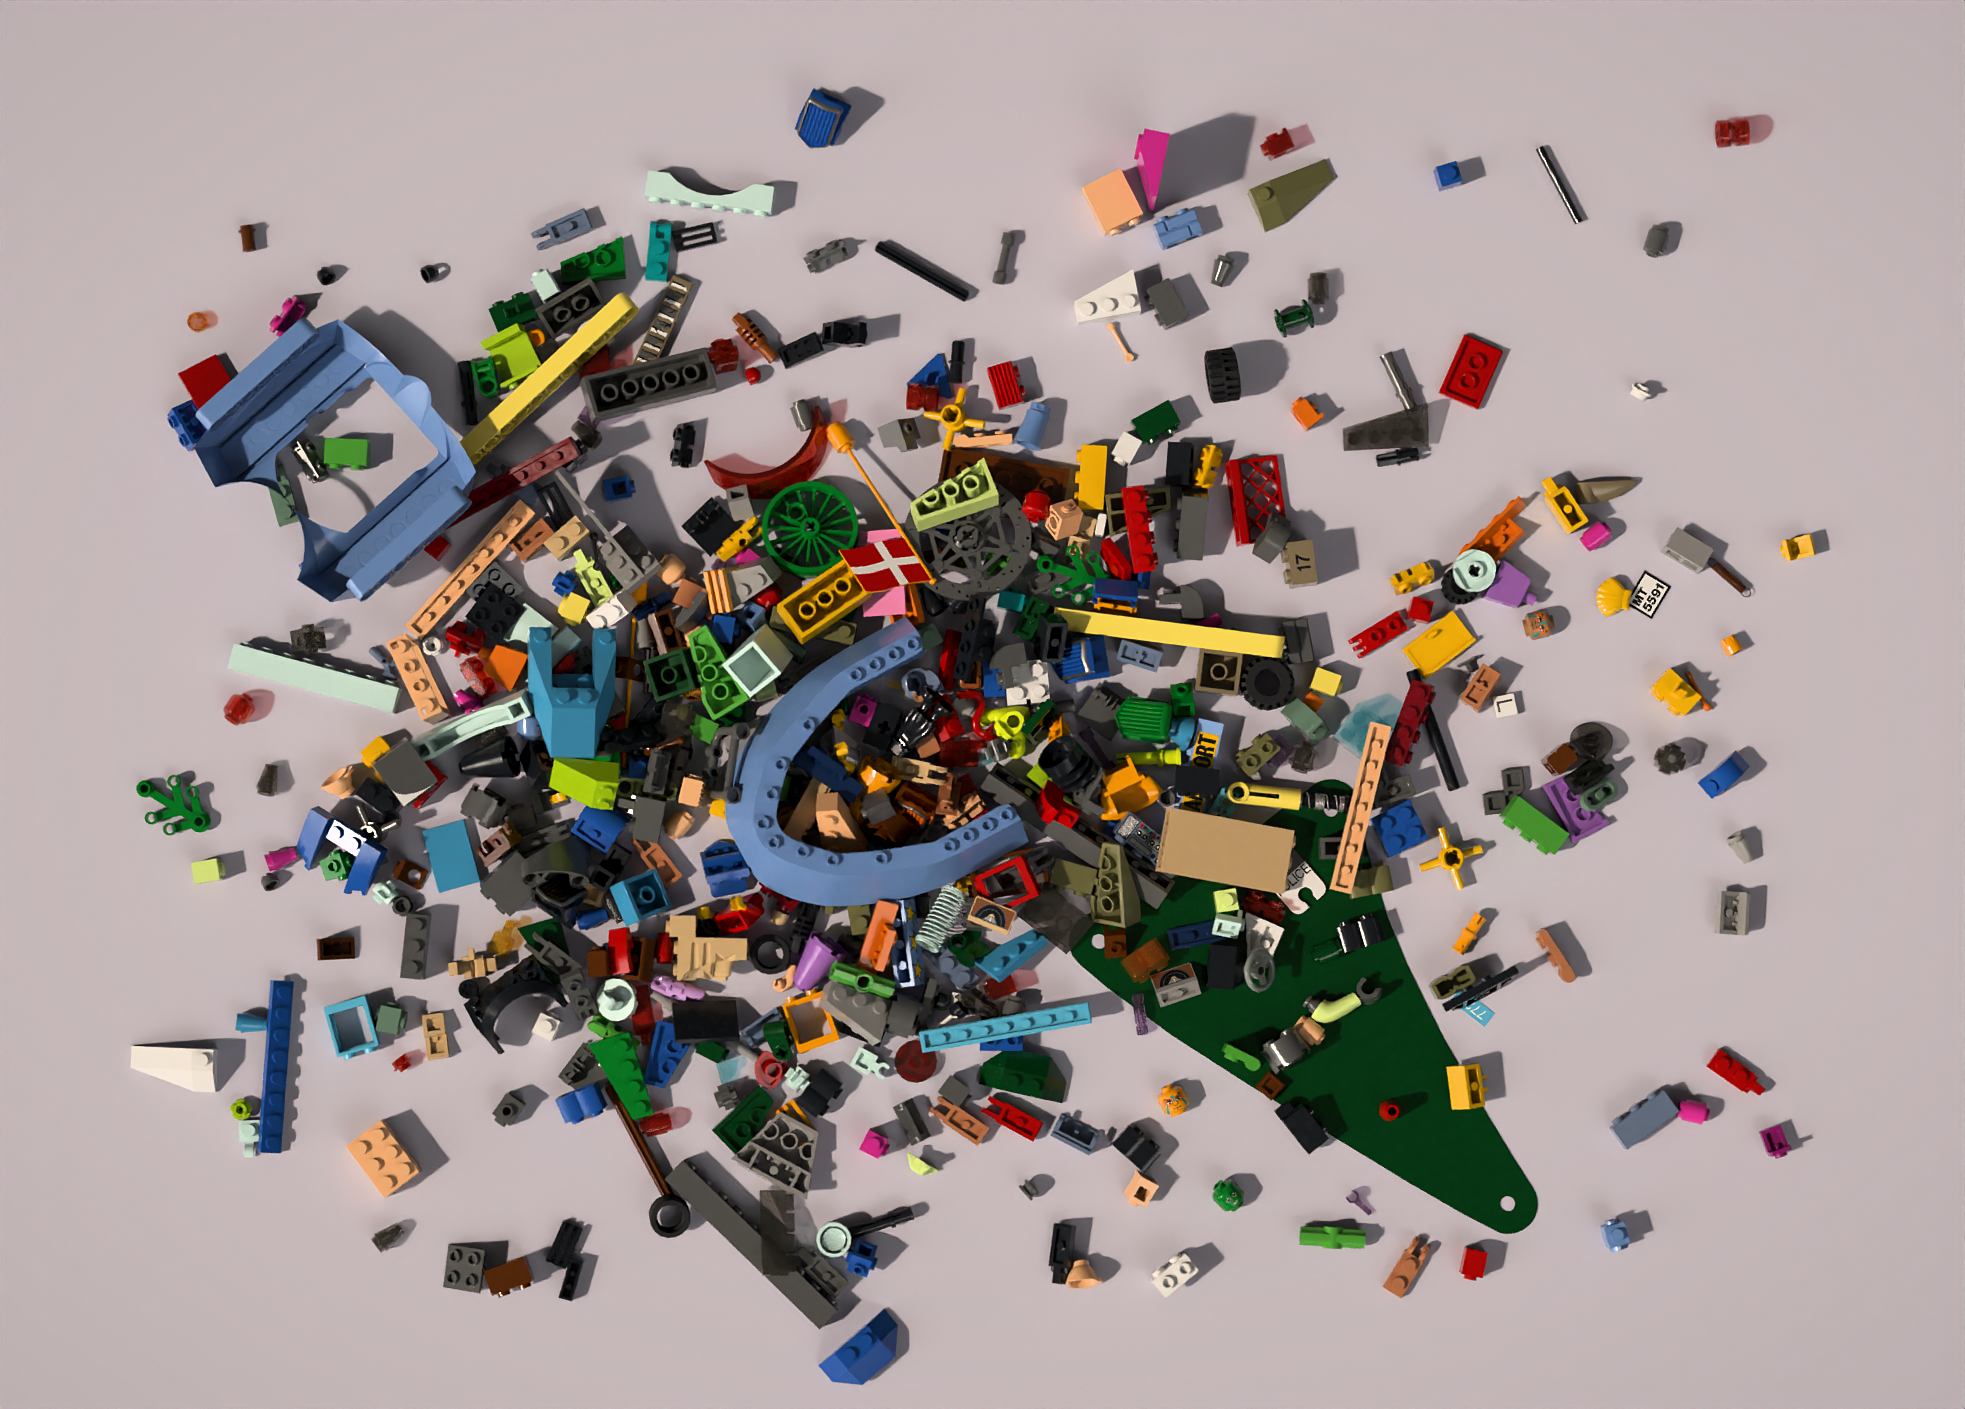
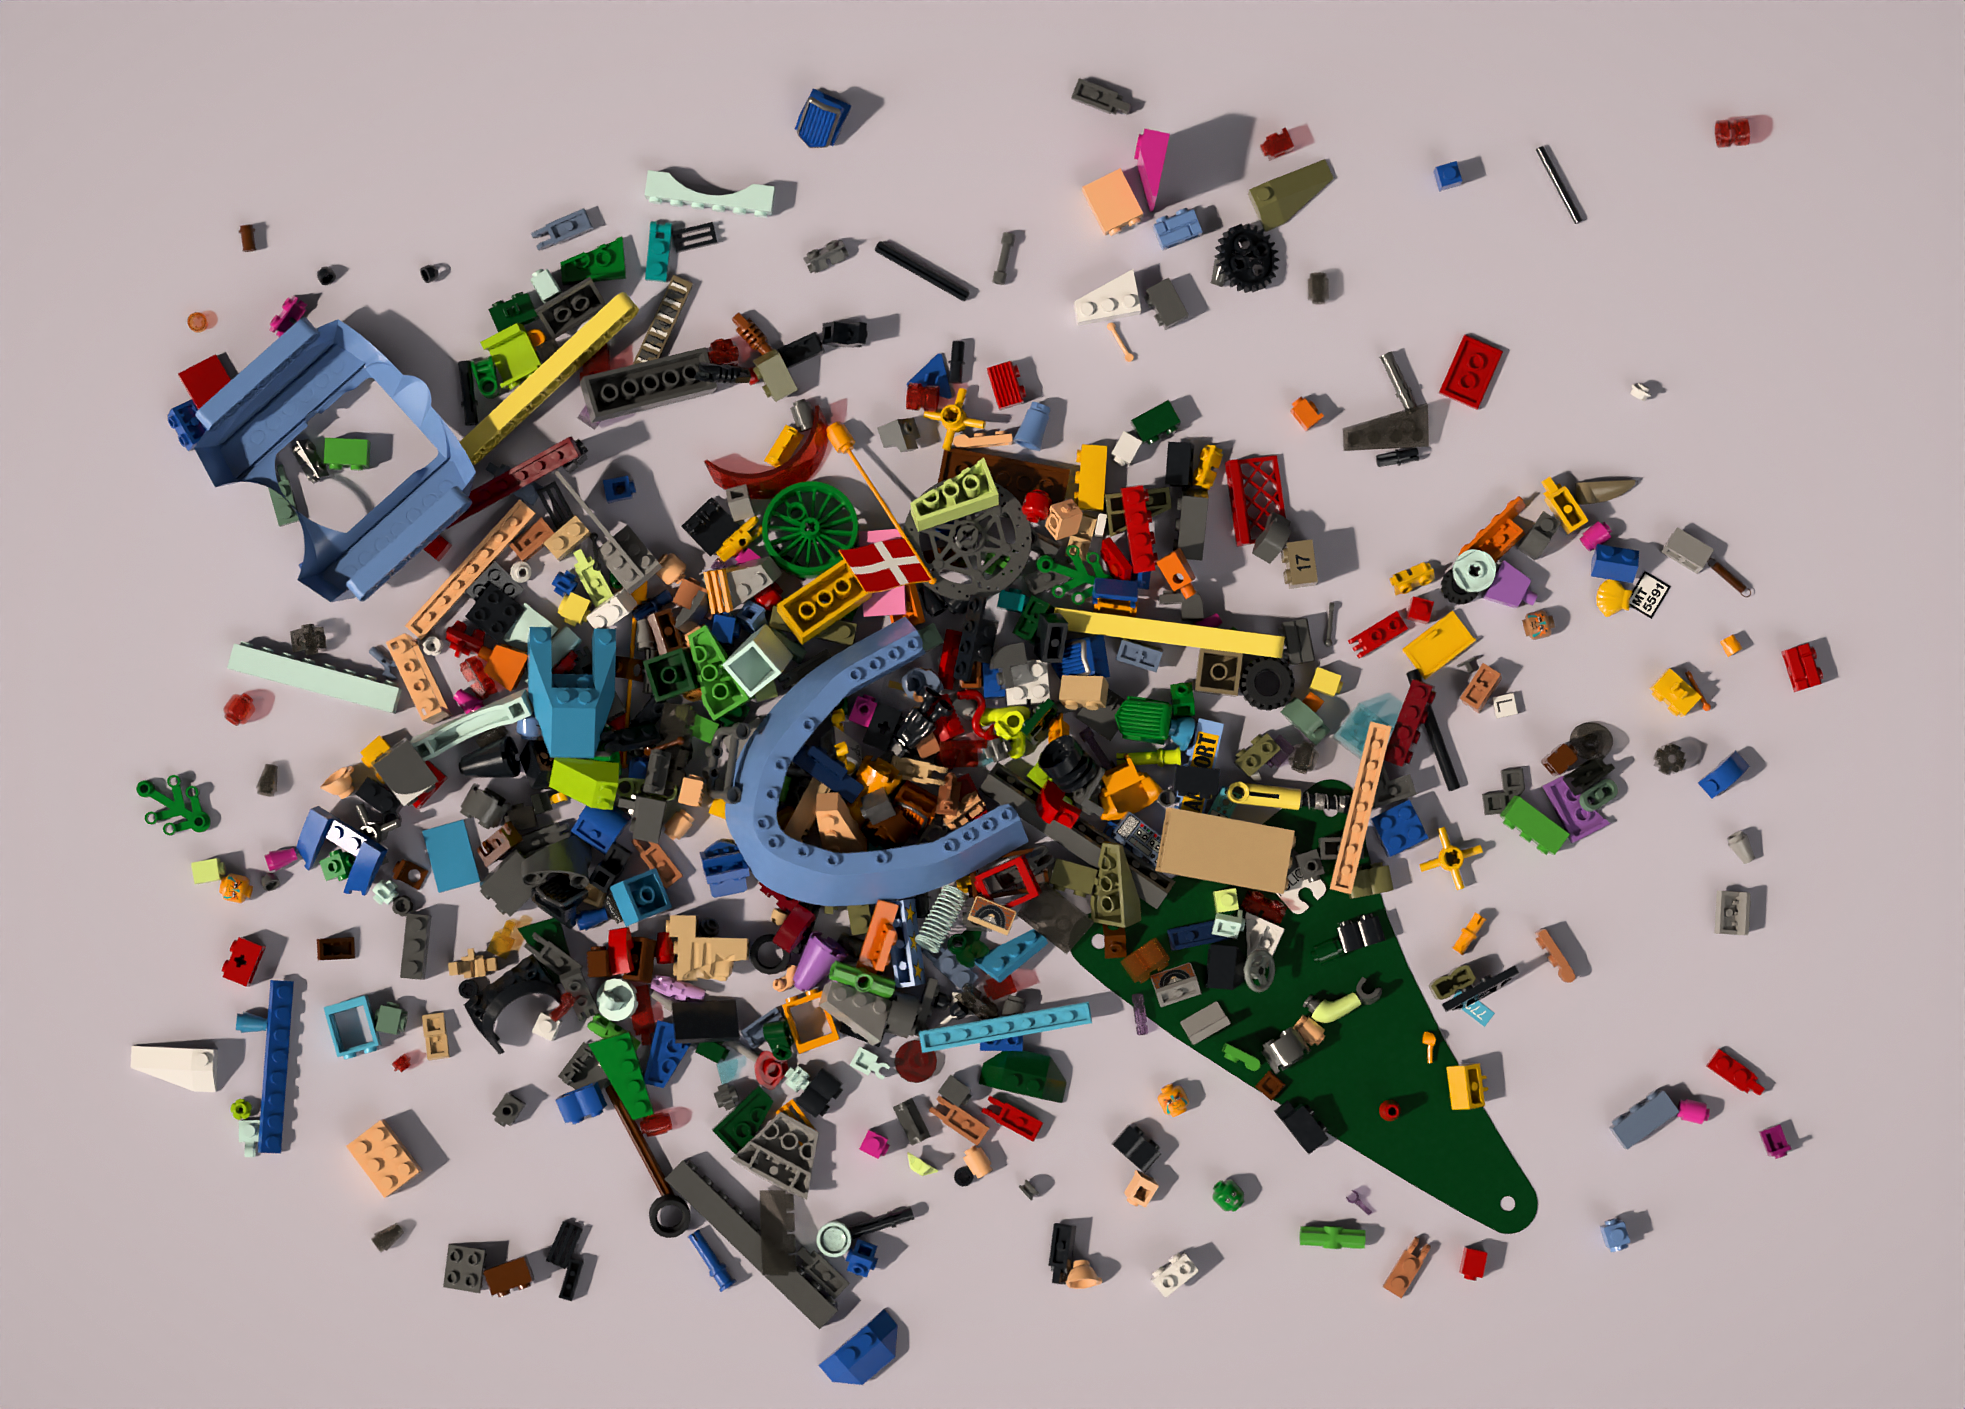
clear smoke cone [571,420,603,450] -> none
black hinge [670,423,696,468] -> none
red torso [697,893,765,936] -> none
sand blue hinge [1051,1114,1099,1155] -> none
black tyre [1204,347,1241,404] -> none
dark green hose [1274,299,1315,338] -> none
dark grey brick [1643,225,1669,258] -> none
yellow bracket [1780,534,1816,561] -> none
none -> light orange head [219,873,253,903]
none -> red brick [222,937,266,987]
none -> white plate [510,561,531,583]
none -> clear red arm [549,992,575,1022]
none -> blue pin [688,1229,737,1292]
none -> black hinge [695,362,751,384]
none -> olive brick [753,349,798,402]
none -> yellow hinge [764,425,804,471]
none -> dark red slope [773,904,816,953]
none -> black bush [954,1167,973,1187]
none -> light nougat brick [963,1145,993,1179]
none -> tan brick [1059,675,1109,710]
none -> dark grey hinge [1071,78,1131,115]
none -> orange torso [1156,548,1197,599]
none -> light grey panel [1180,1002,1231,1045]
none -> black gear [1214,223,1279,293]
none -> dark grey brick [1294,849,1325,883]
none -> dark grey hinge [1324,602,1334,647]
none -> light orange hand [1422,1032,1436,1063]
none -> dark grey brick [1517,511,1561,560]
none -> blue brick [1591,544,1639,583]
none -> red brick [1781,643,1823,692]

